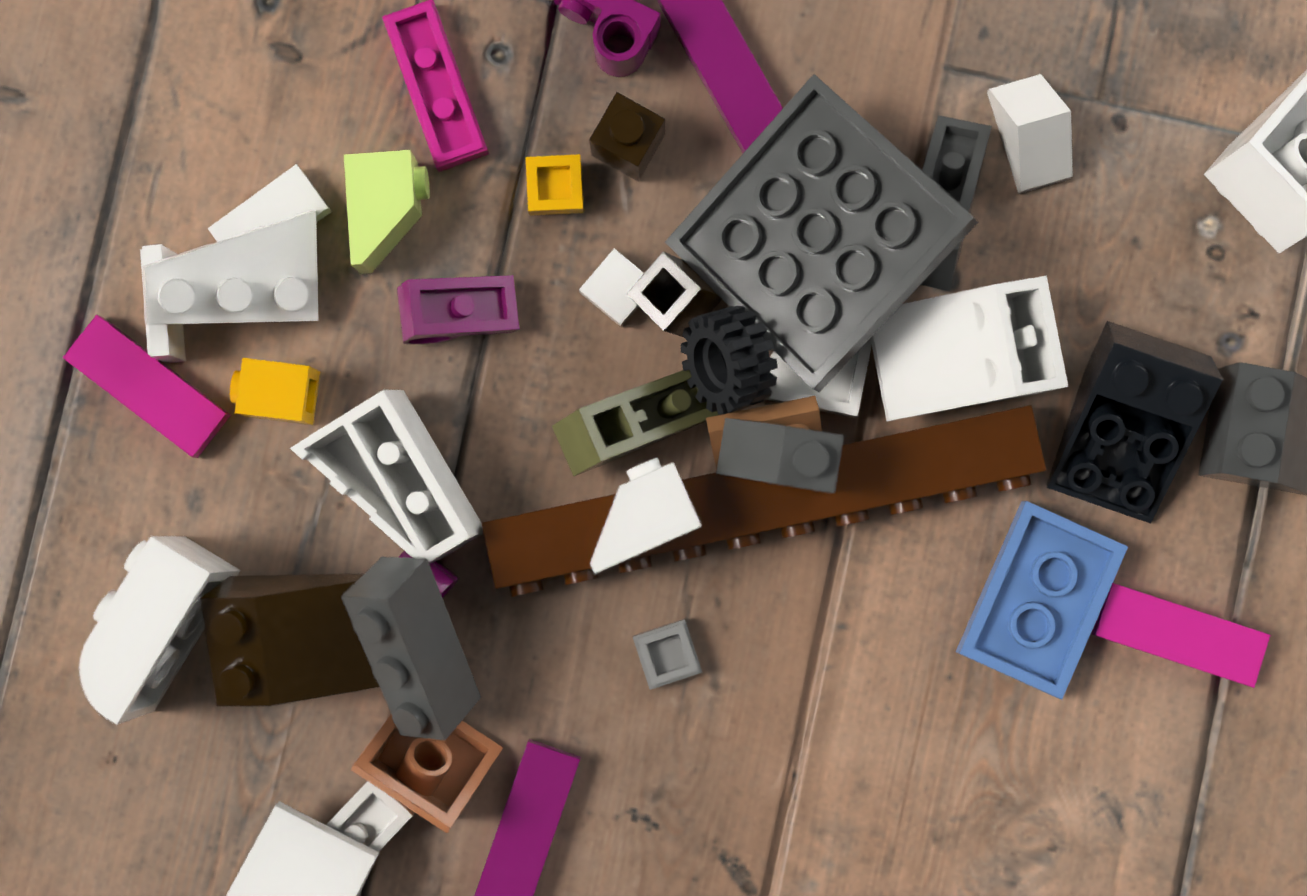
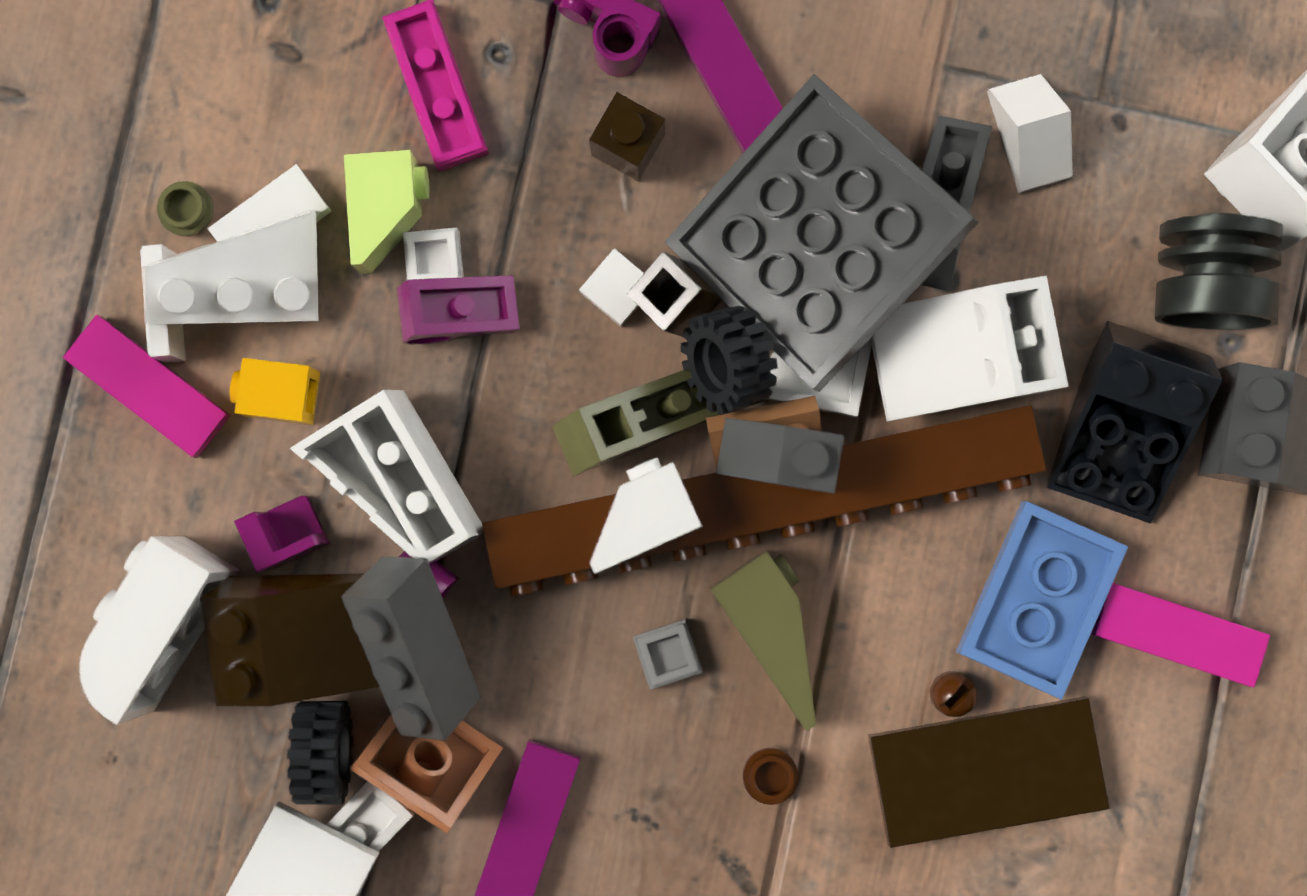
yellow plate [525,154,584,216] -> none
none -> olive plate [157,181,214,237]
none -> magenta panel [234,496,330,572]
none -> black tyre [287,701,353,805]
none -> white tile [403,228,464,280]
none -> olive slope [709,551,816,731]
none -> reddish brown plate [743,748,799,805]
none -> dark brown tile [868,696,1110,848]
none -> reddish brown hinge [930,671,977,717]
none -> pearl dark grey wheel [1155,213,1283,330]

